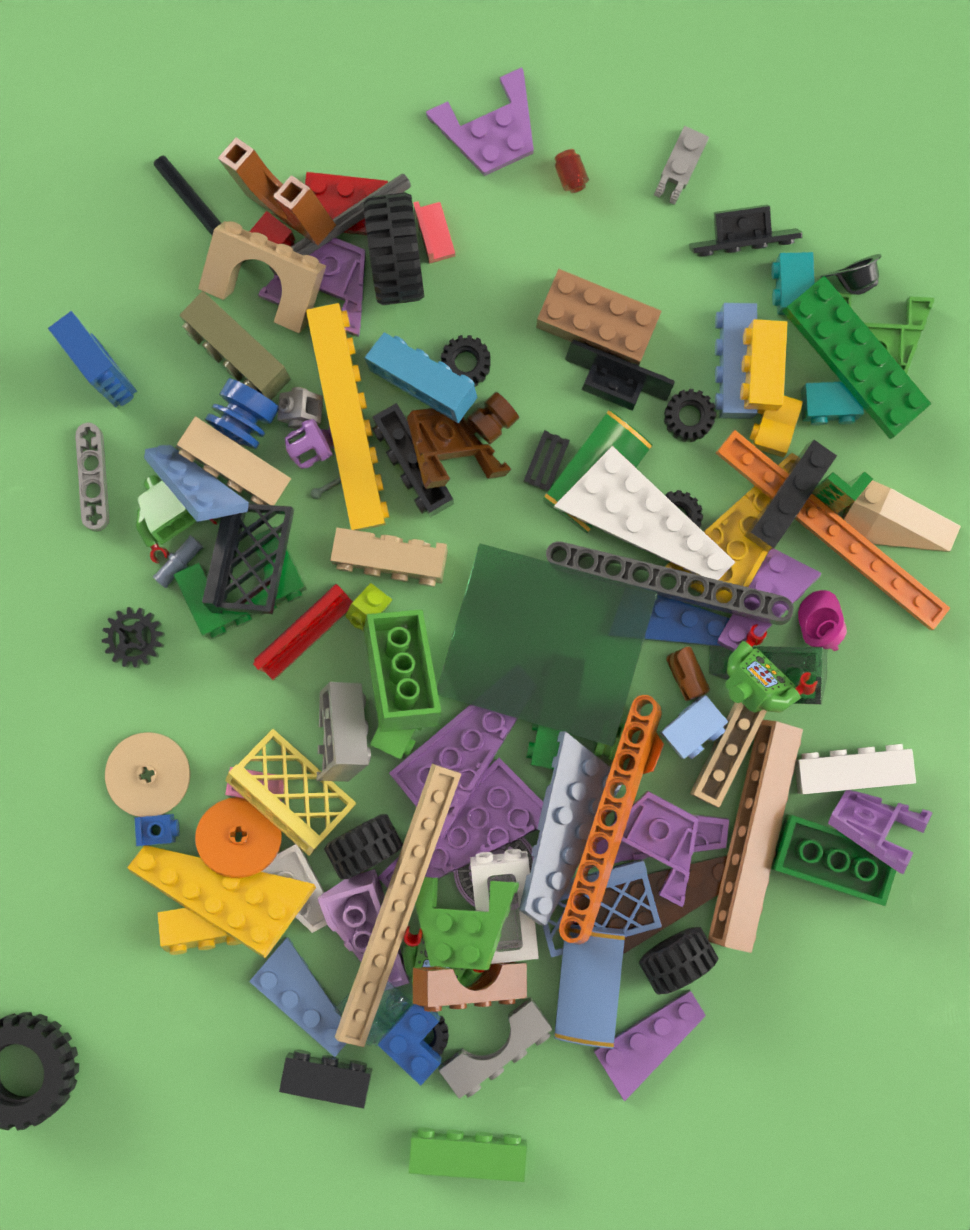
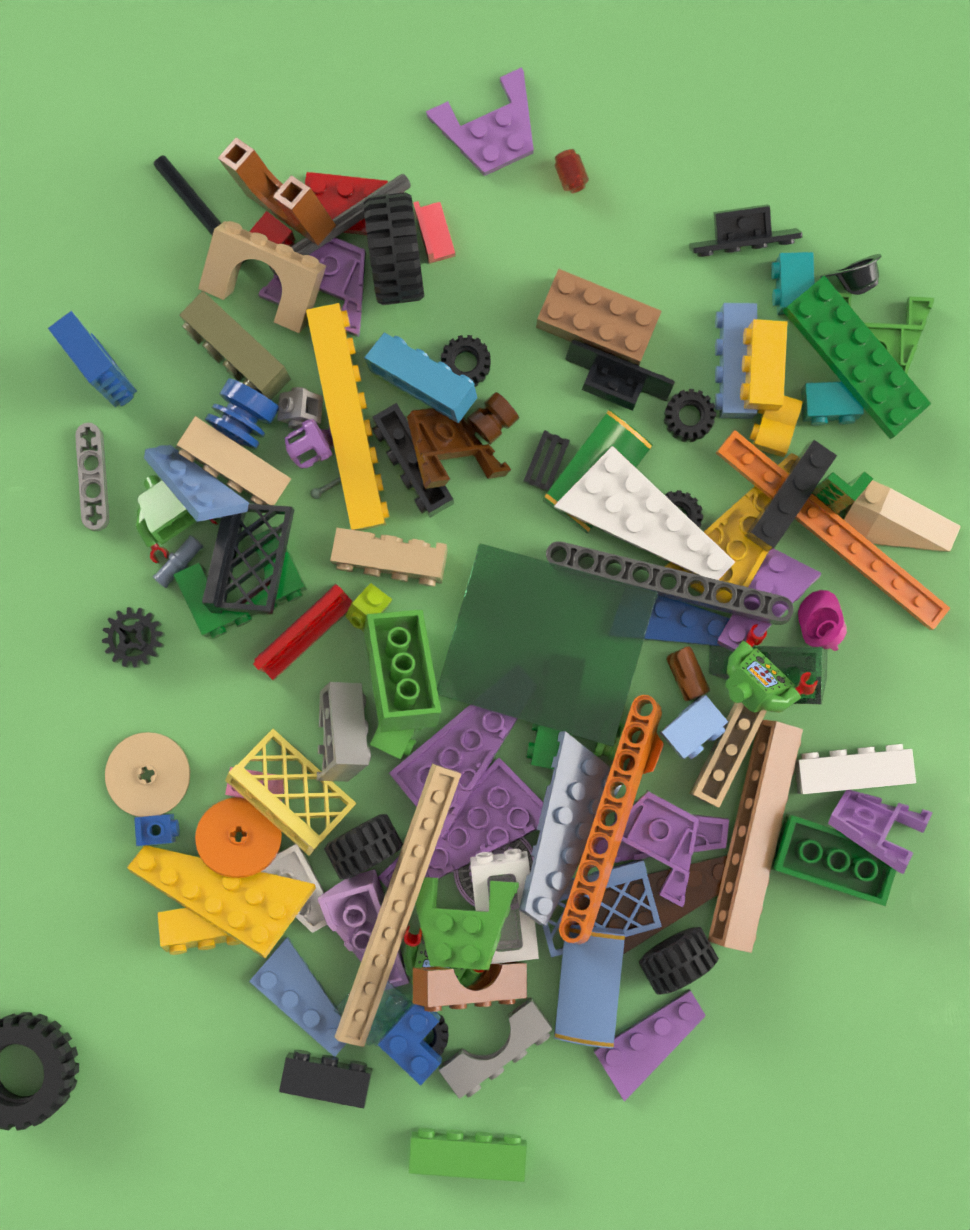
light grey hinge [654,126,709,205] -> none

